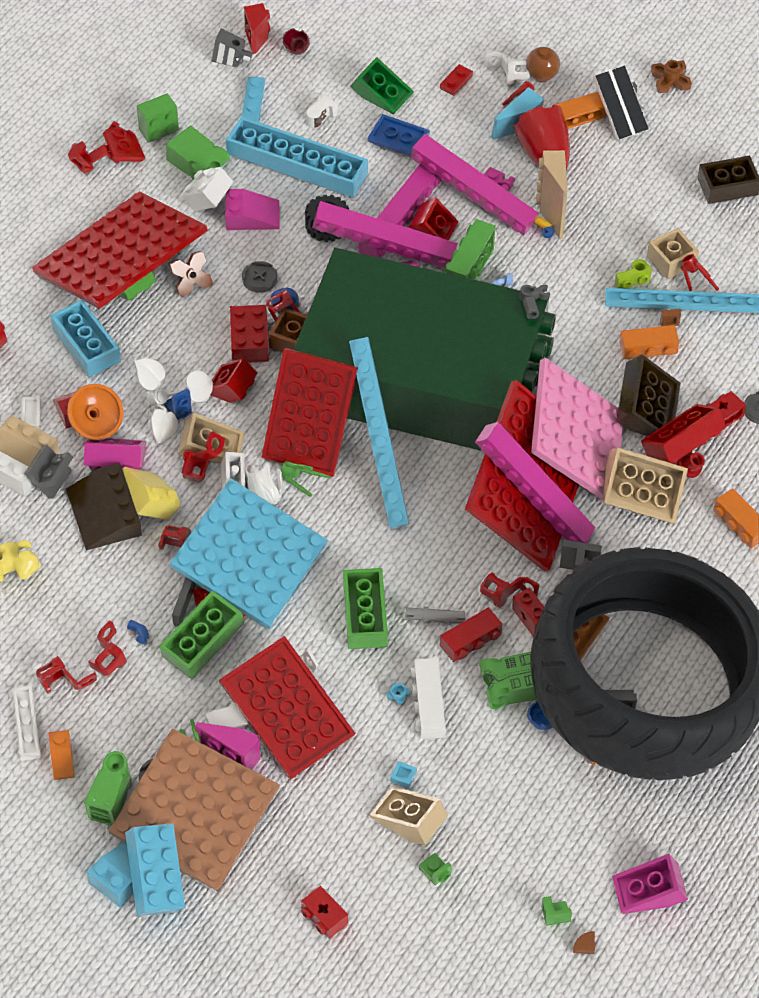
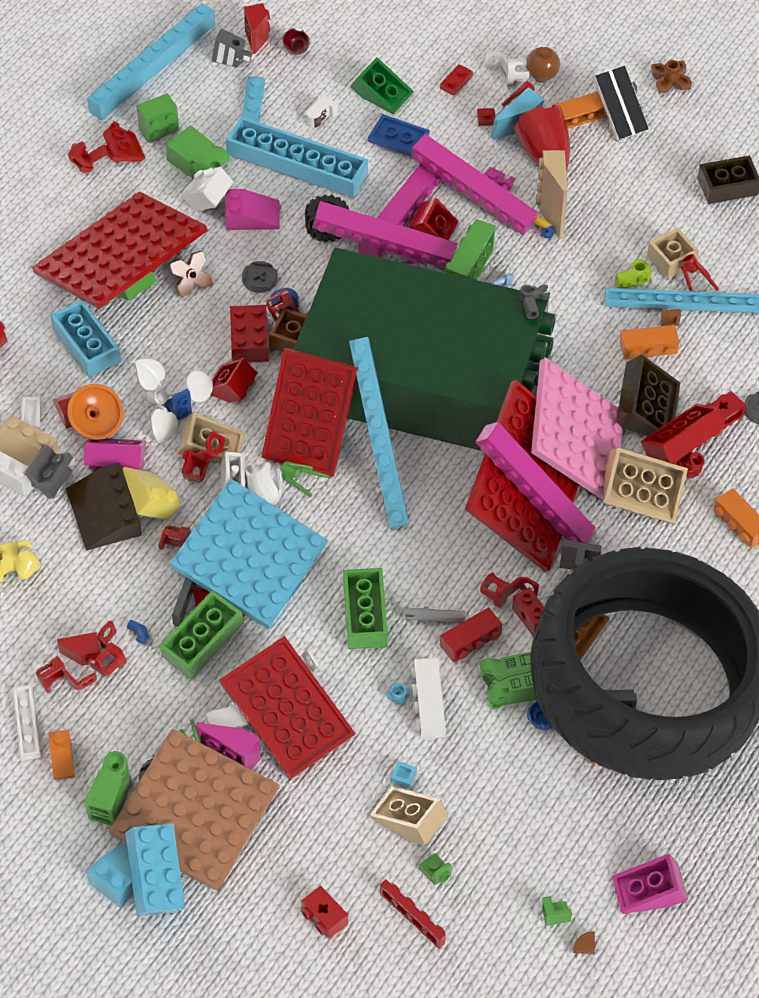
none -> red slope [57,632,100,666]
none -> medium azure brick [87,3,215,120]
none -> red plate [380,879,446,949]
none -> red plate [477,108,496,126]

